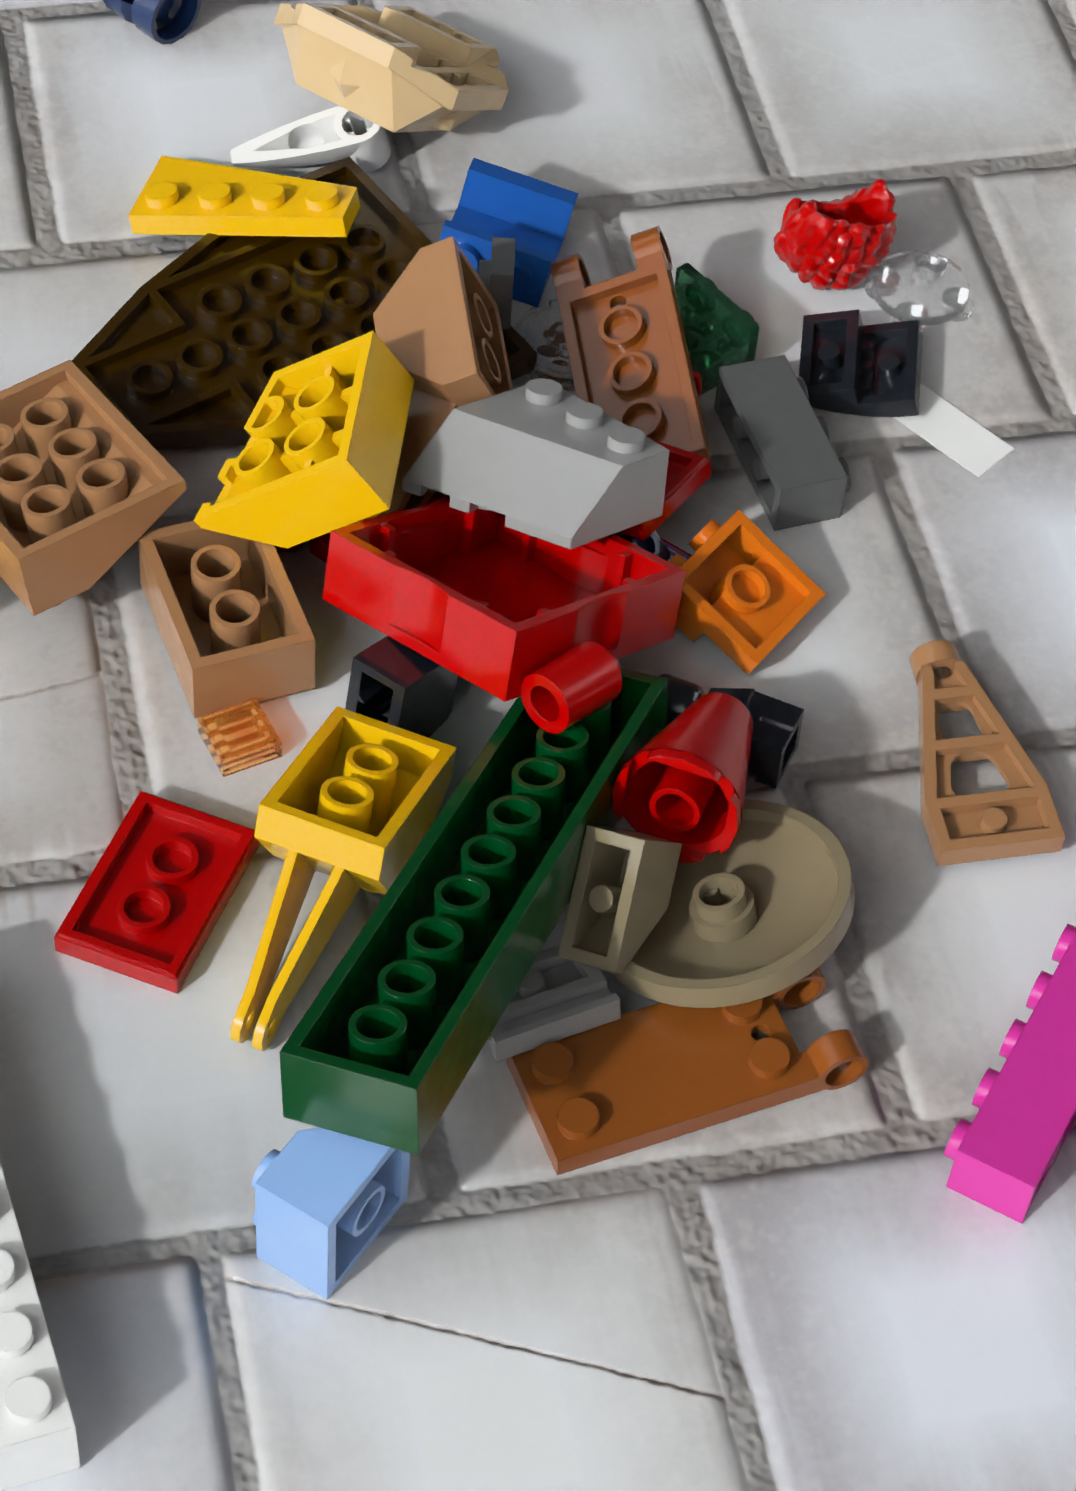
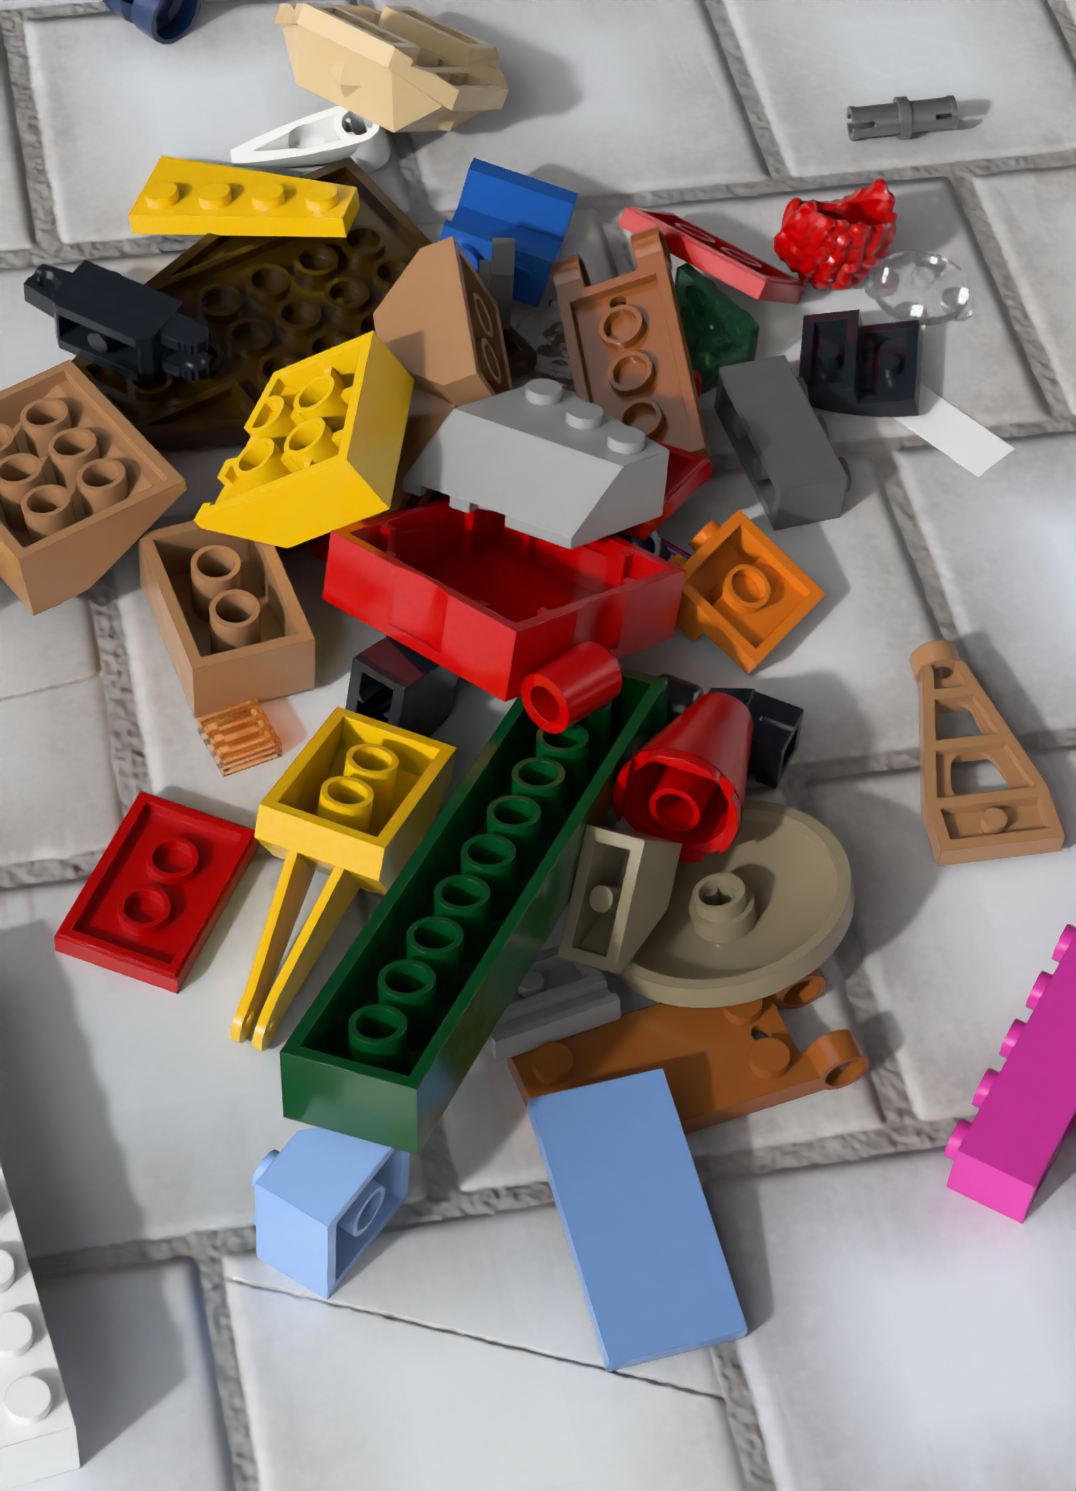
none -> black hinge [23,260,212,382]
none -> medium blue tile [527,1068,748,1372]
none -> red tile [618,206,806,304]
none -> flat silver pin [846,95,958,141]

